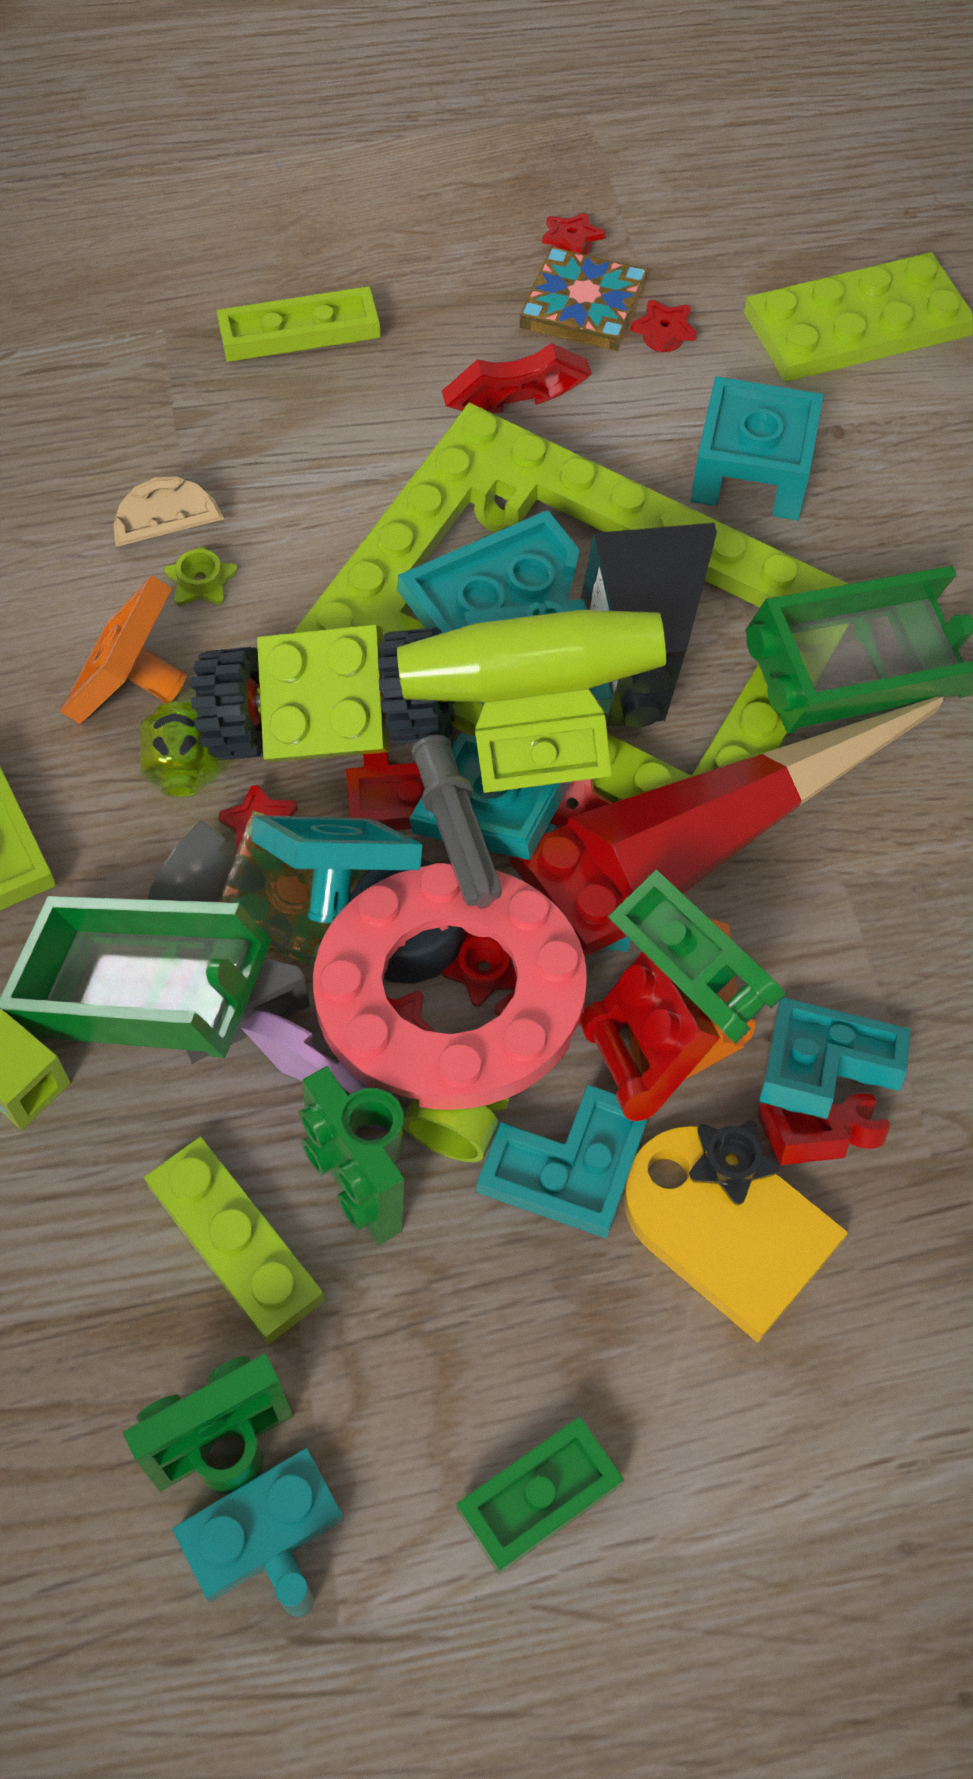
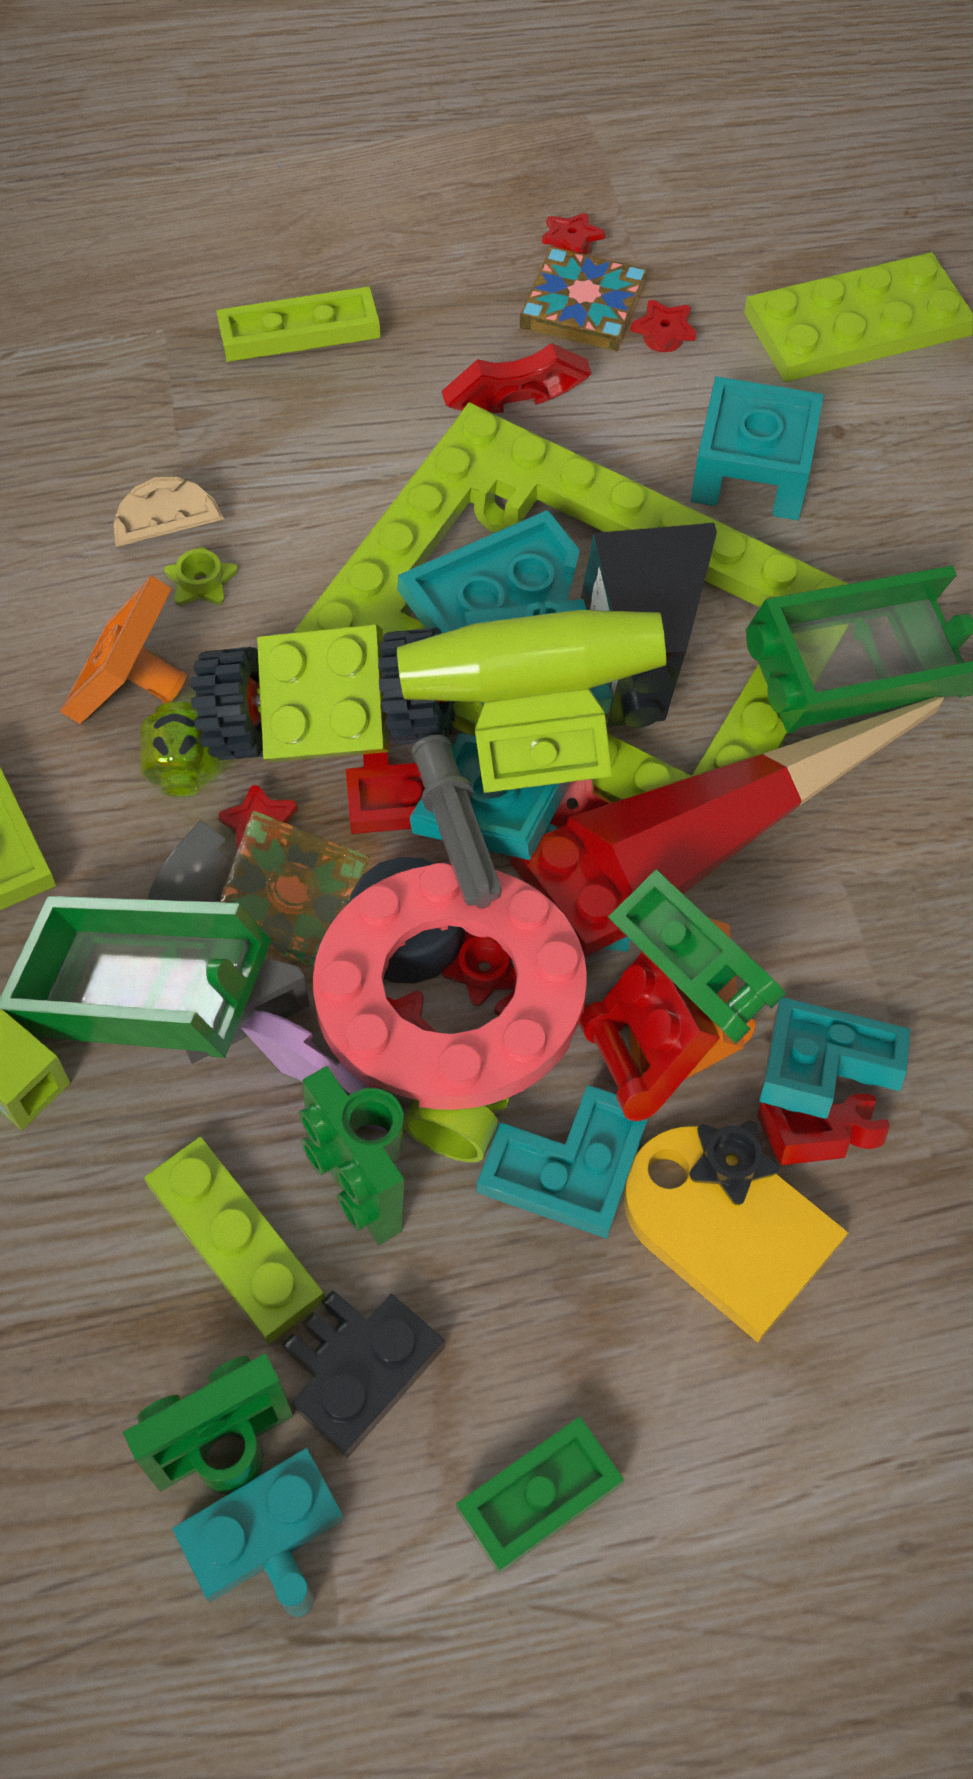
teal tile [251,815,423,923] -> none
none -> black hinge [282,1291,445,1458]

